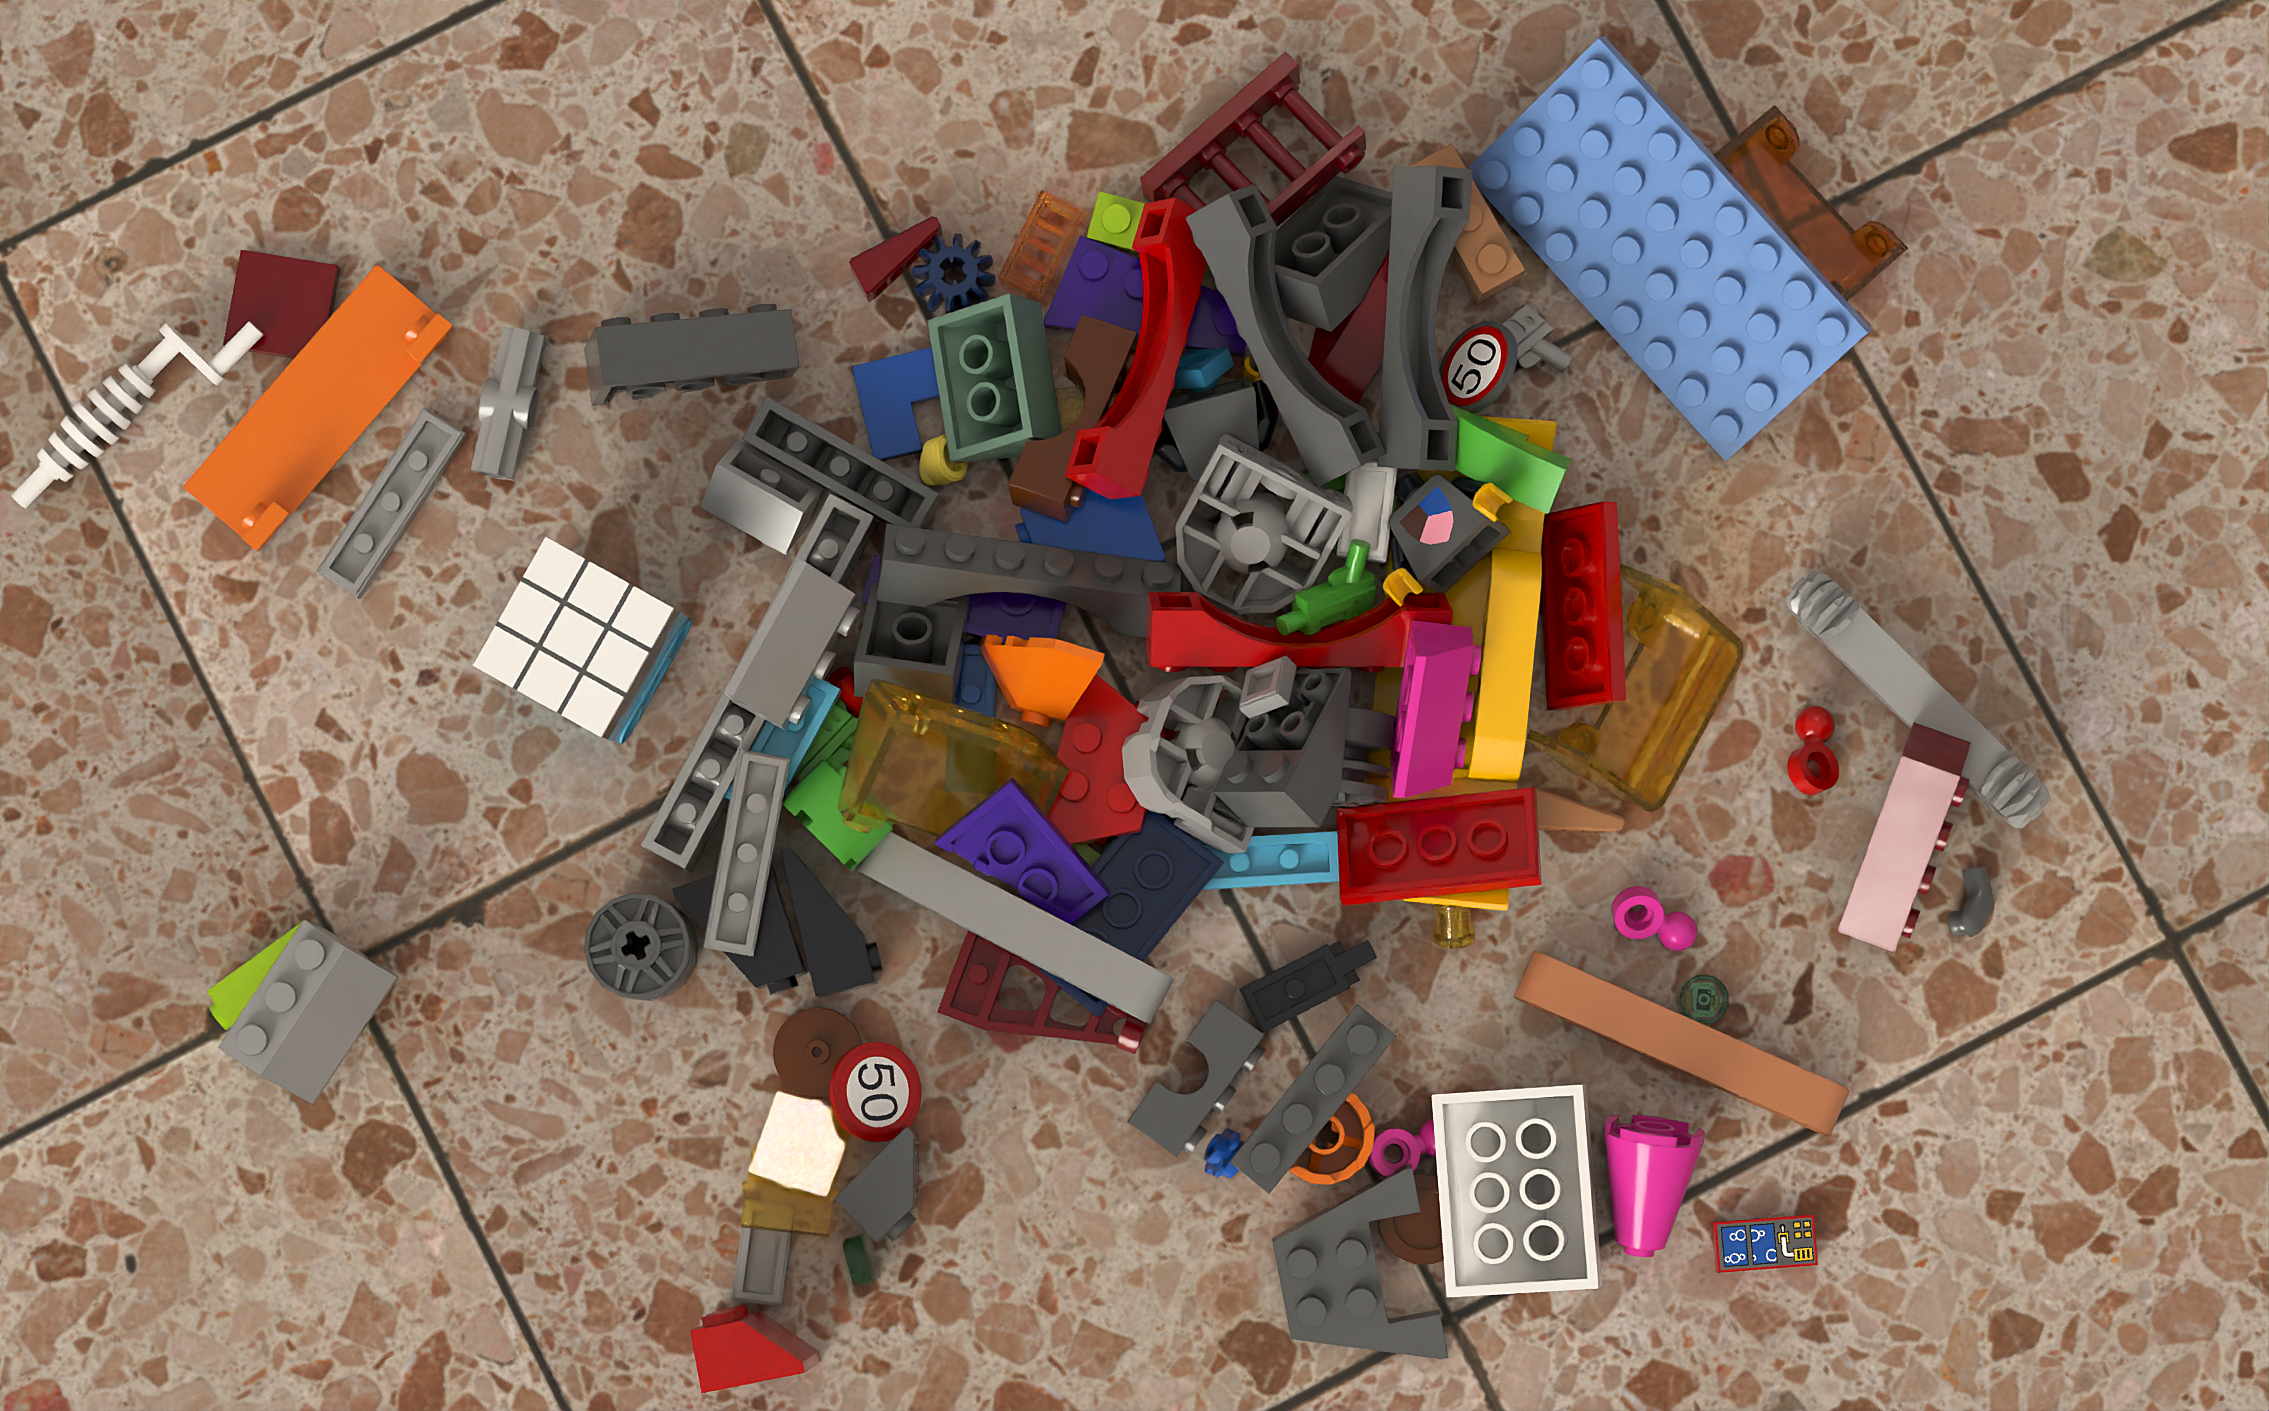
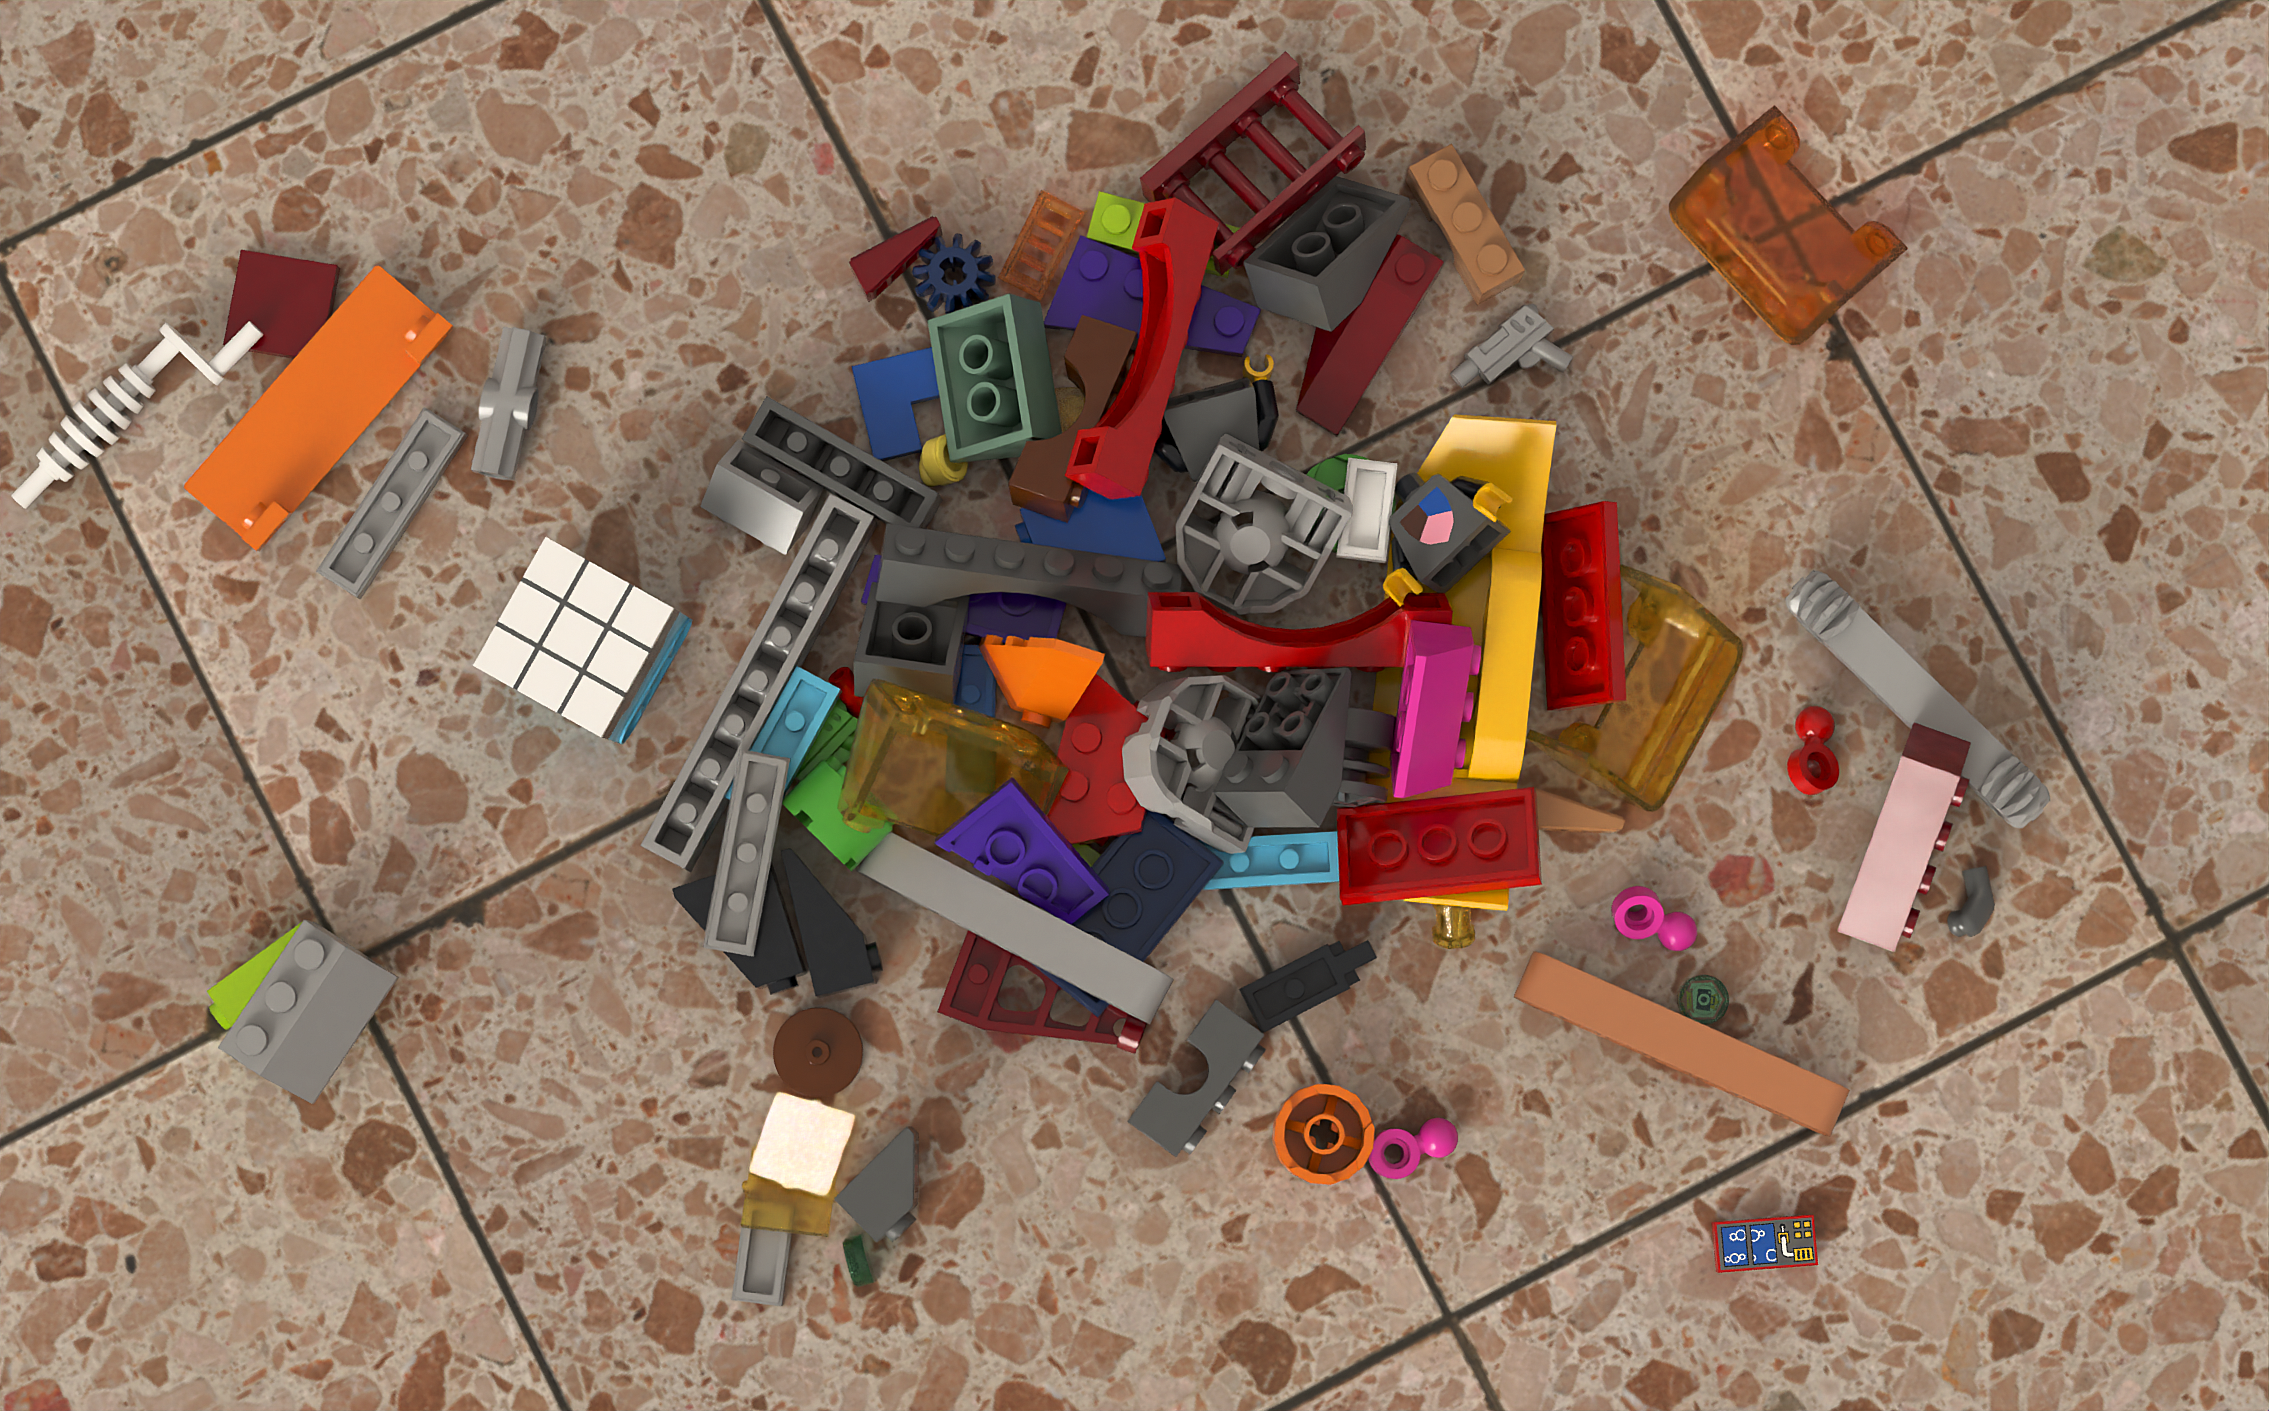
dark grey wedge [584,304,799,406] -> none
dark grey wheel [584,893,699,1001] -> none
red slope [690,1304,820,1393] -> none
light grey slope [724,558,861,731] -> none
piece [830,1042,922,1142] -> none
dark azure plate [1174,347,1234,392] -> none
dark grey arch [1185,184,1386,487] -> none
blue plate [1204,1128,1245,1179] -> none
dark grey plate [1229,1004,1396,1194] -> none
light grey tile [1238,656,1297,718] -> none
dark grey wing [1272,1164,1448,1359] -> none
bright green piece [1276,539,1376,636] -> none
dark grey arch [1377,166,1472,471] -> none
reddish brown piece [1378,1174,1444,1265] -> none
white slope [1432,1084,1602,1297] -> none
piece [1439,321,1517,414] -> none
bright green slope [1450,404,1572,514] -> none
medium blue plate [1467,36,1872,462] -> none
dark pink cone [1604,1114,1705,1257] -> none

